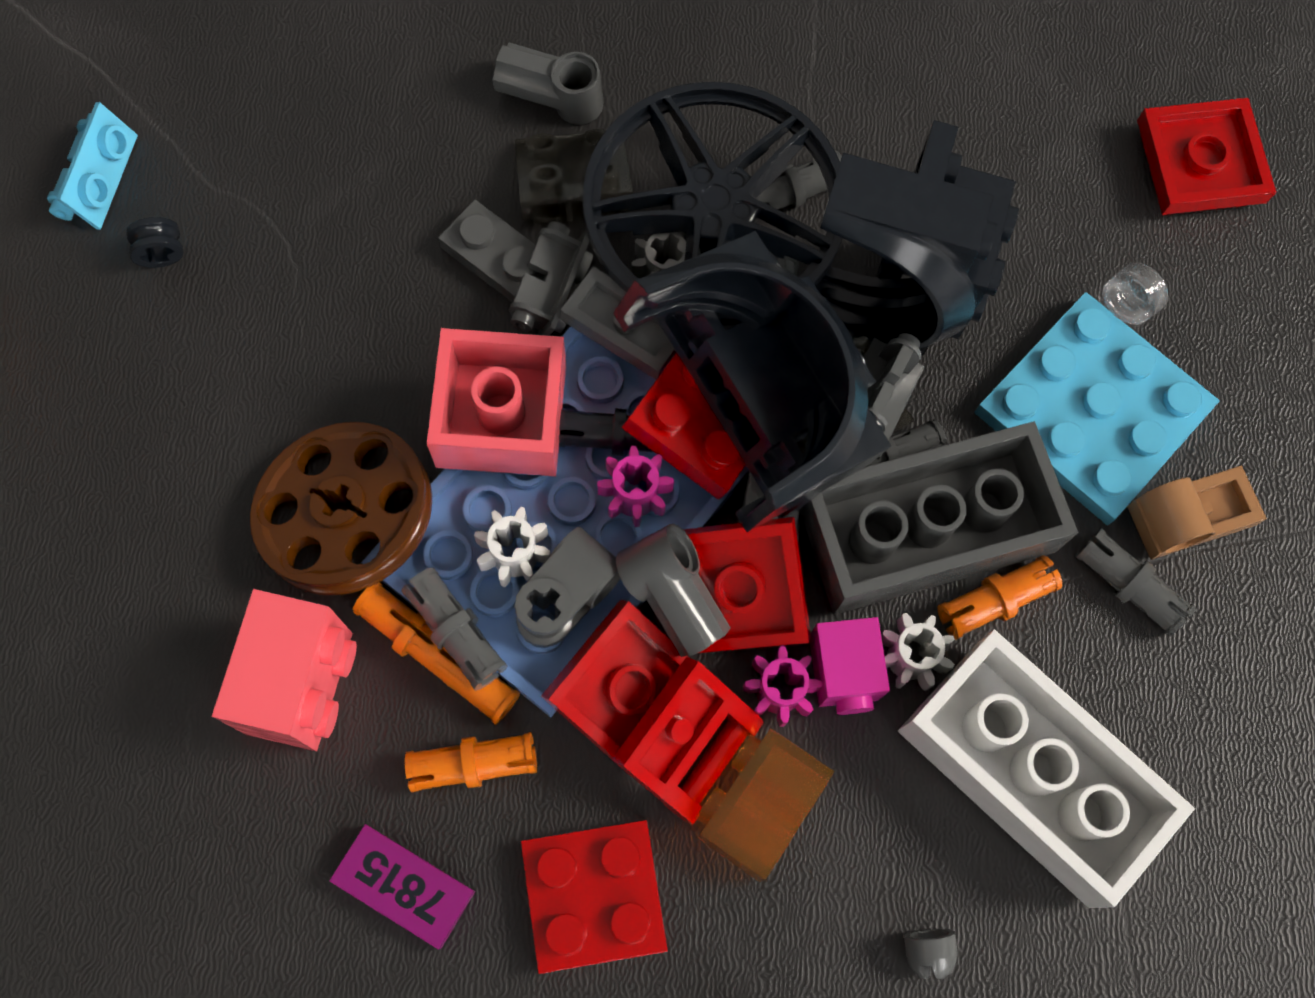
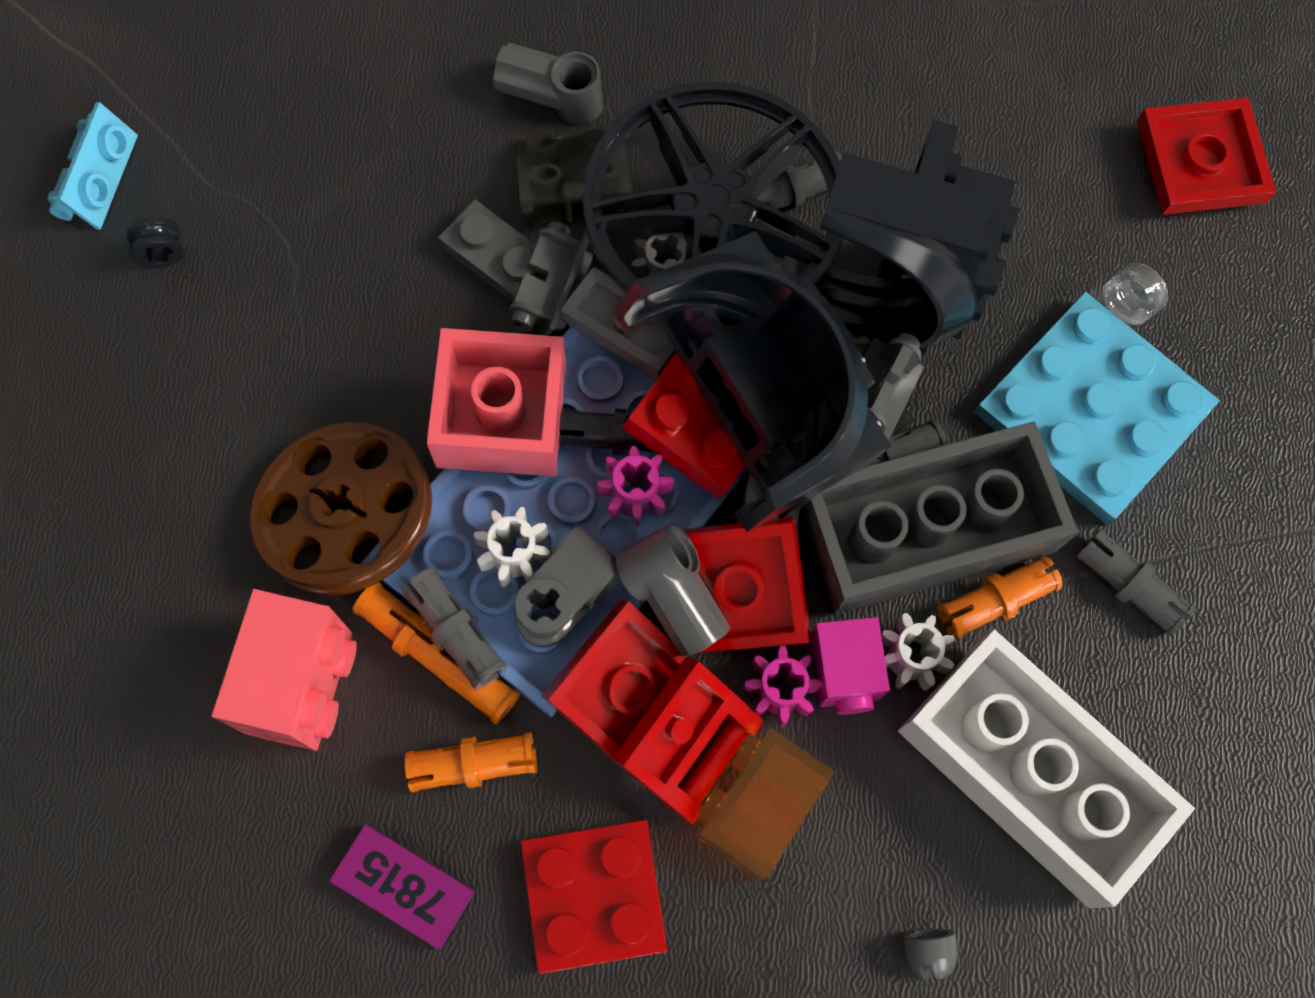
medium nougat plate [1127,465,1267,560] -> none

